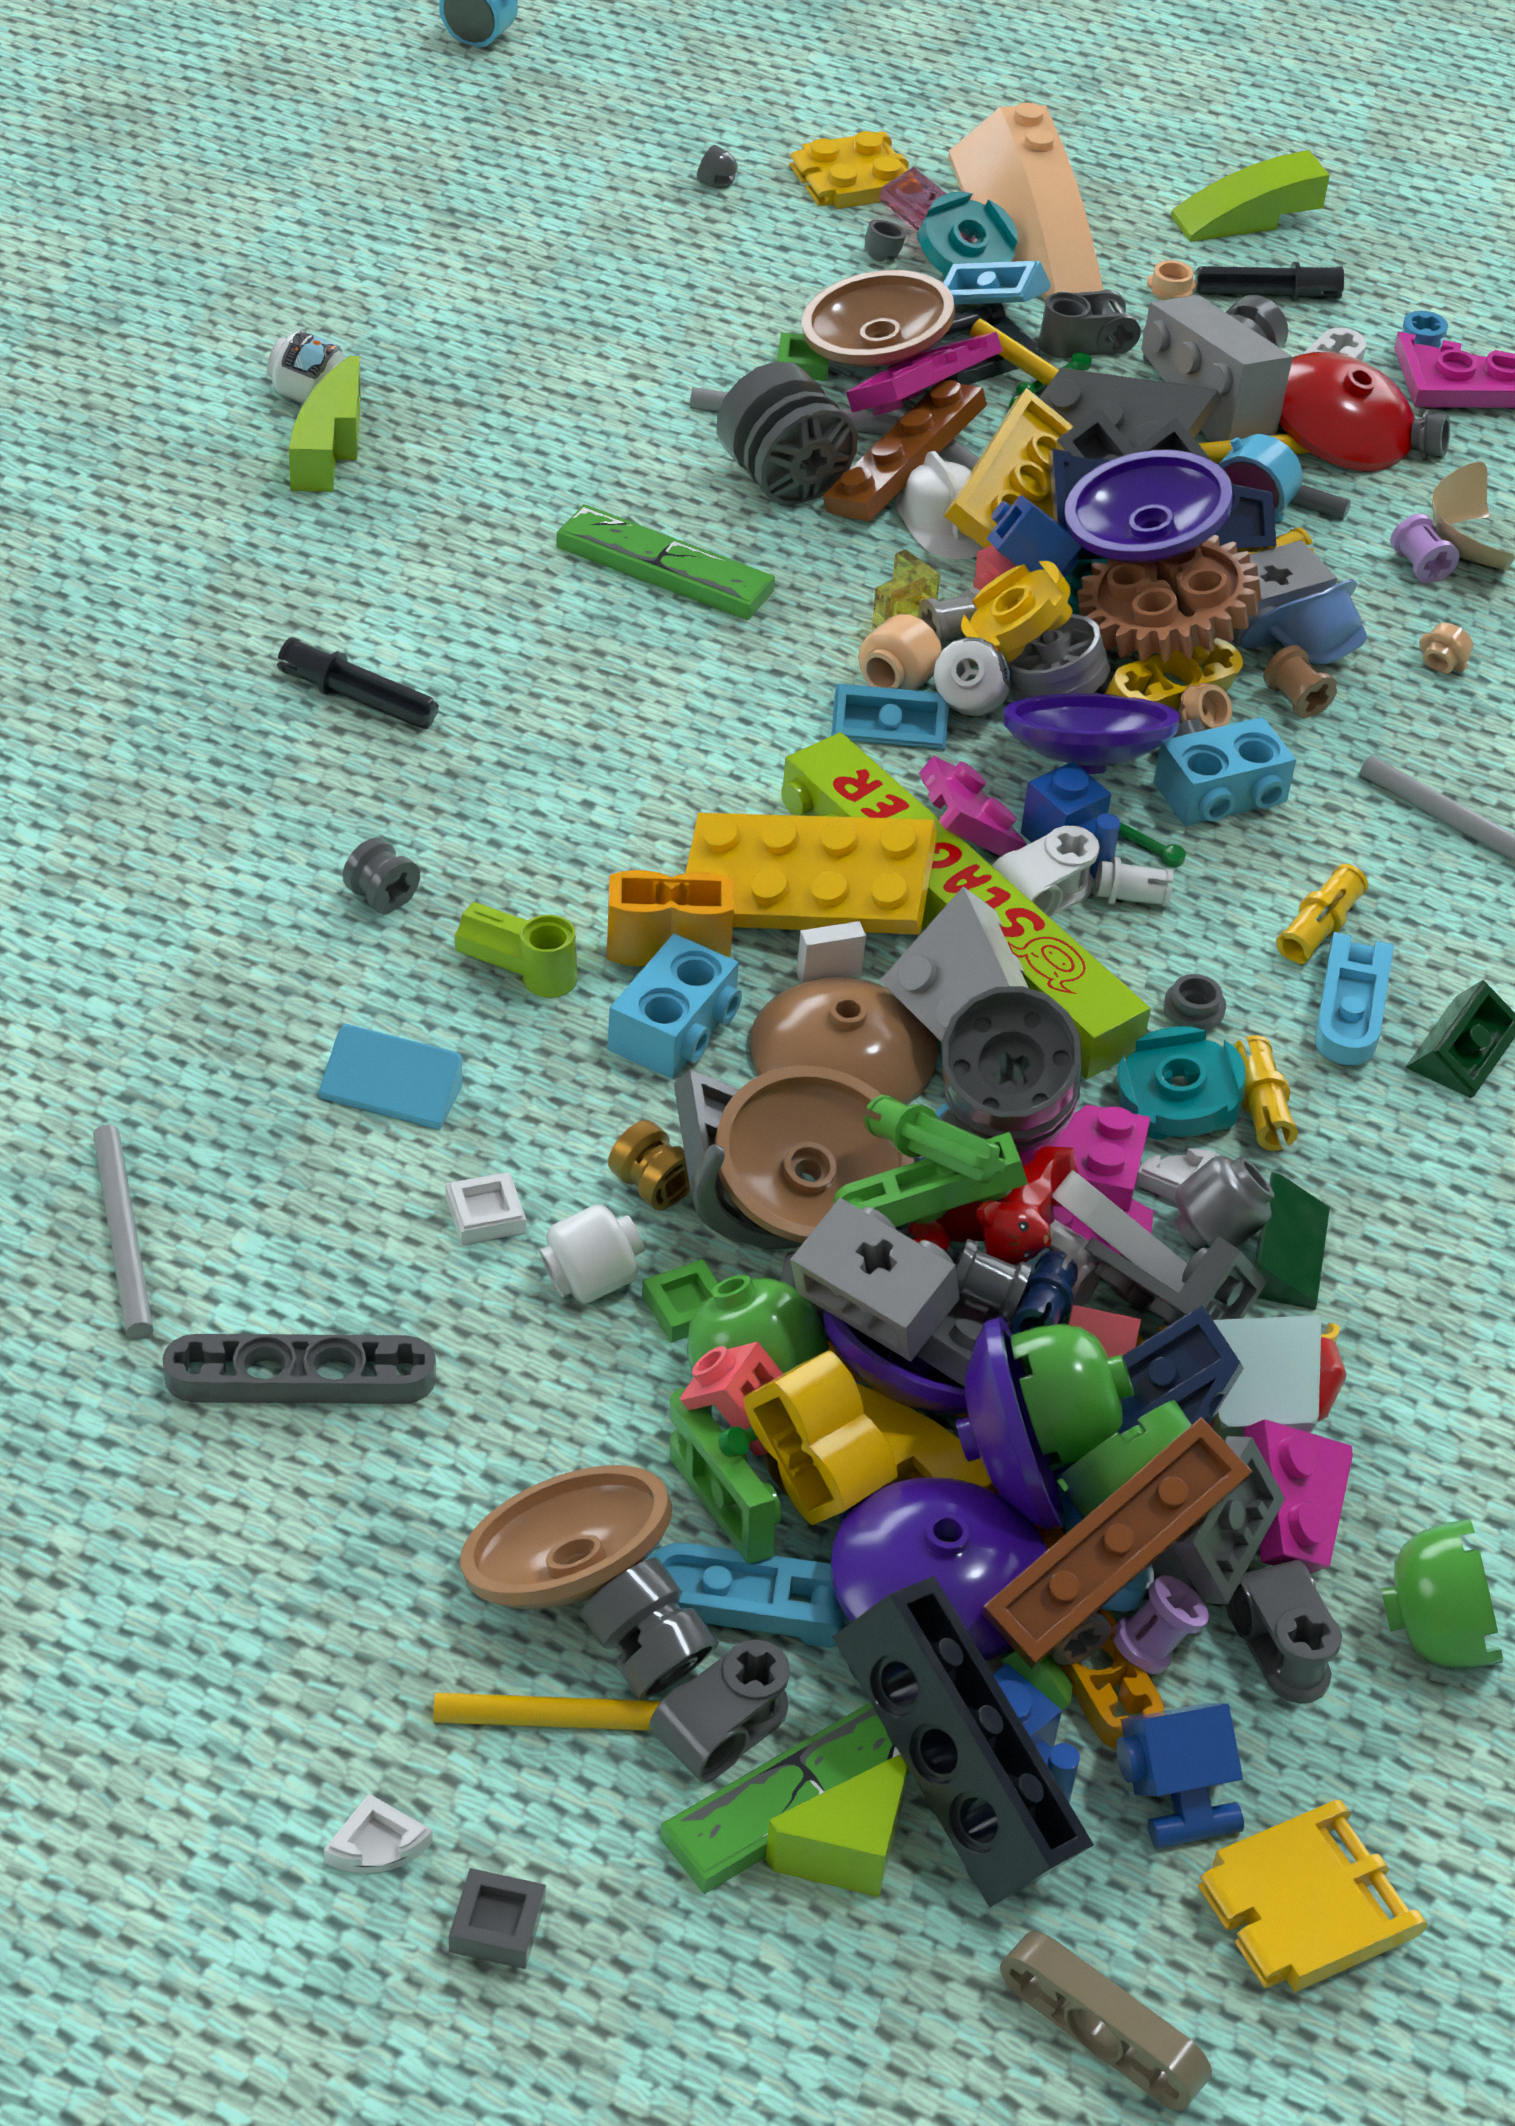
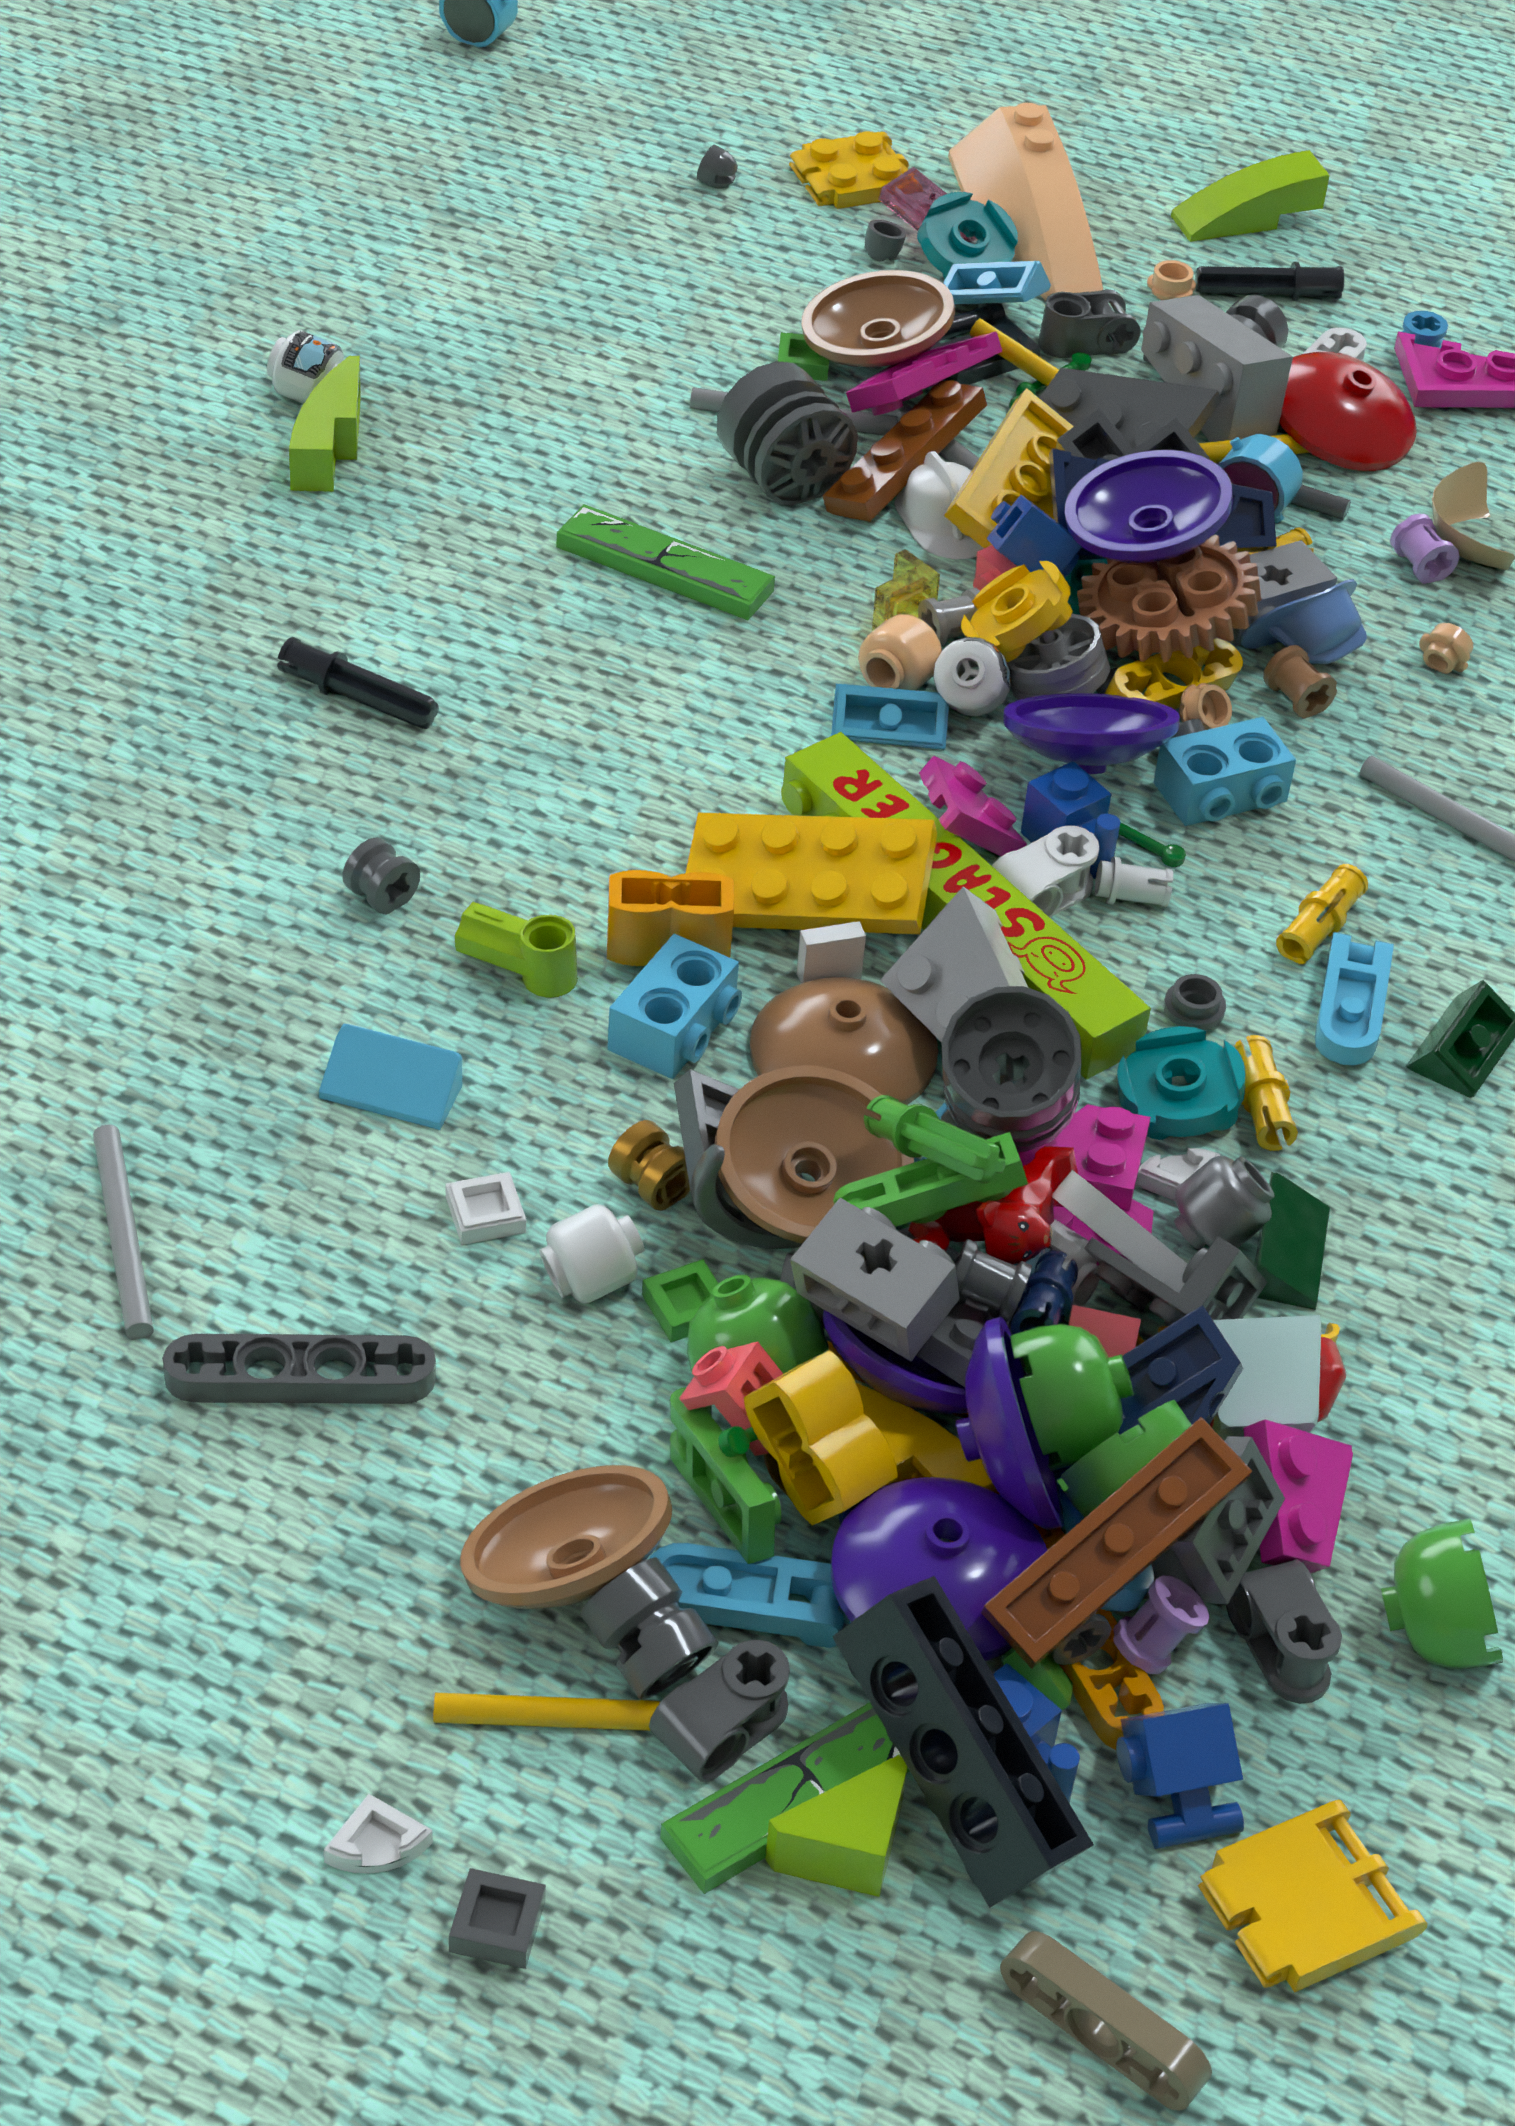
dark grey plate [1411,409,1450,460] -> none

